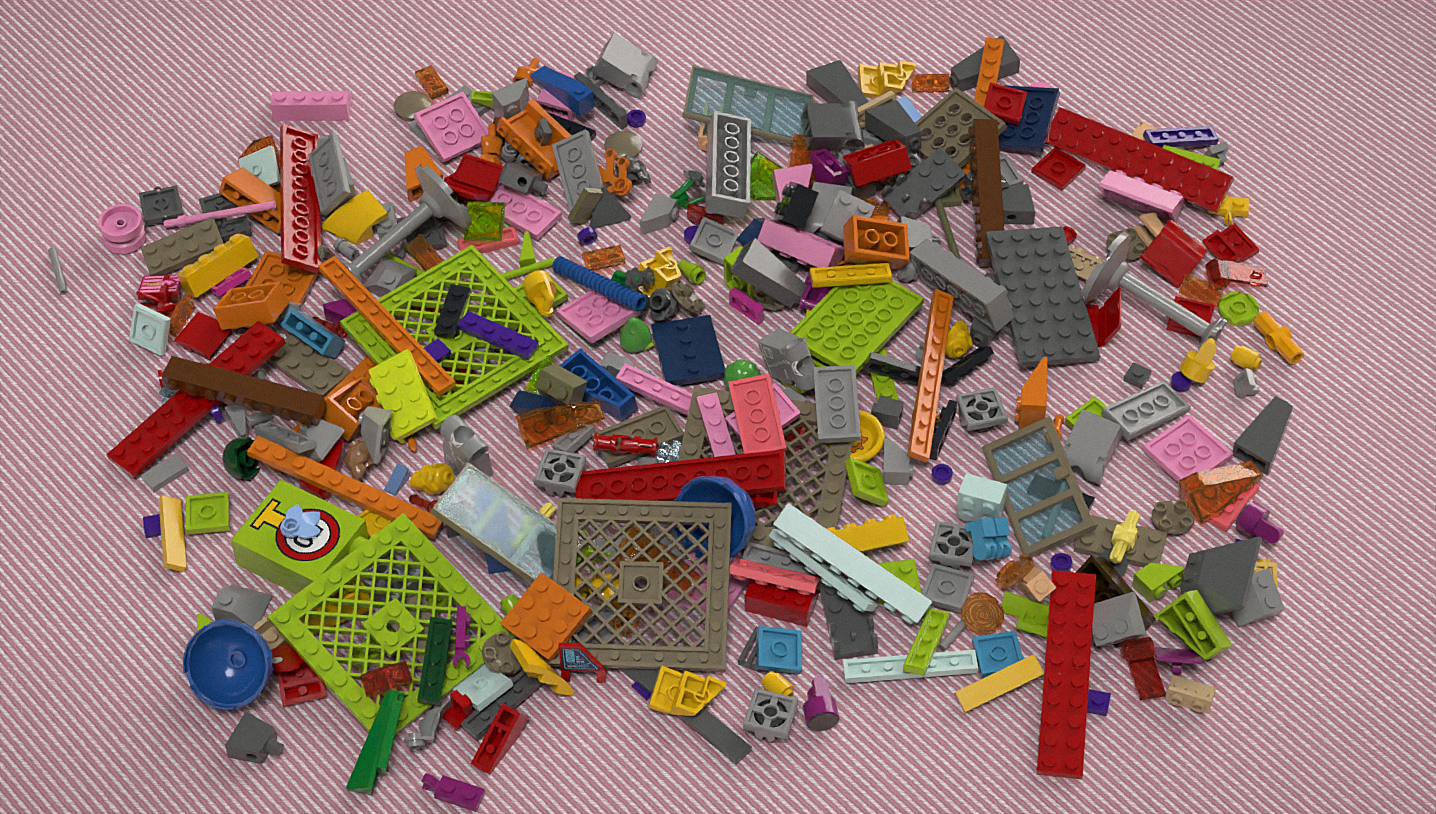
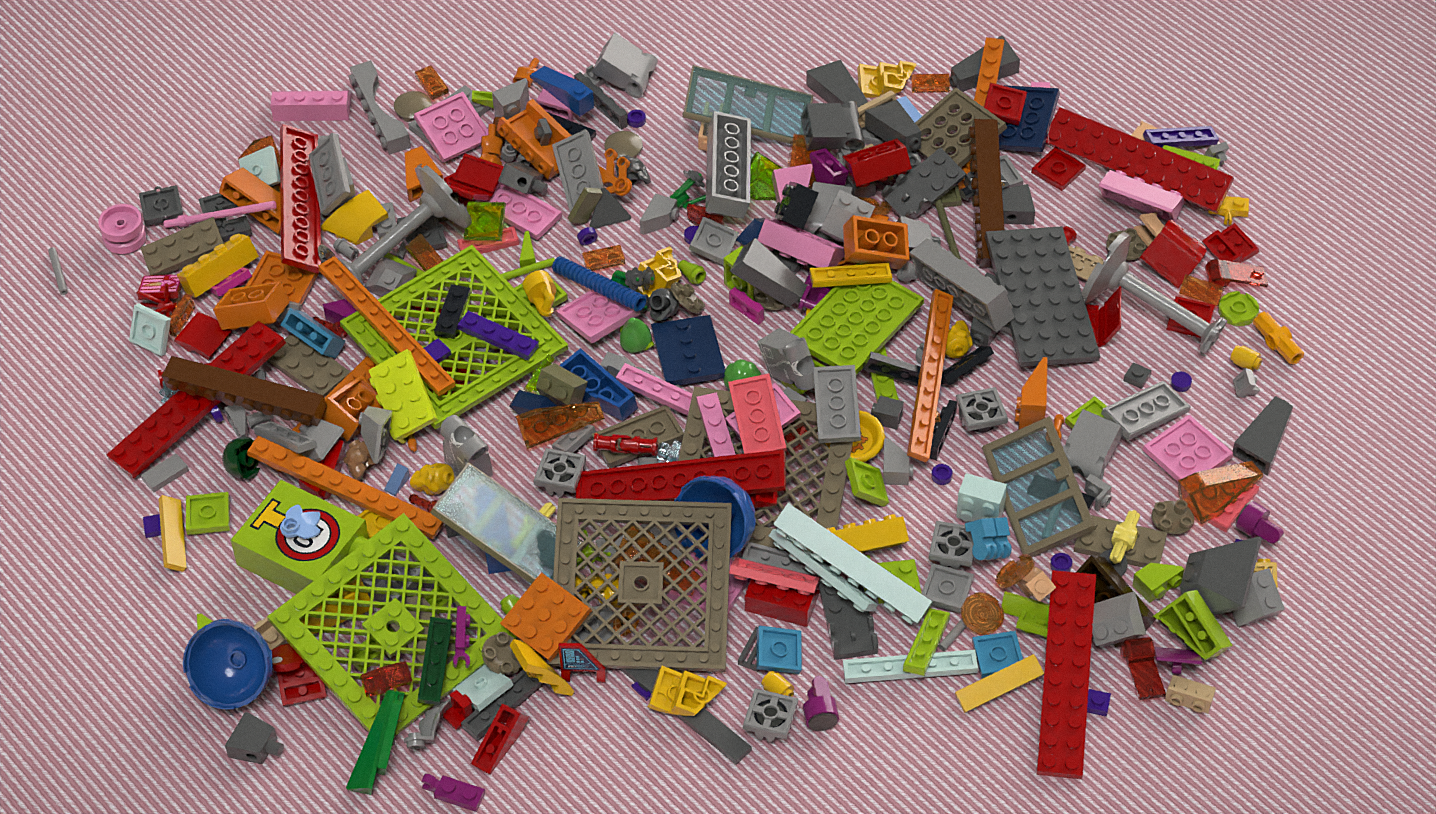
light grey slope [212,585,272,627] -> none
yellow piece [1179,338,1217,383] -> none
none -> light grey arch [348,60,411,155]
none -> light grey bracket [1084,474,1112,511]

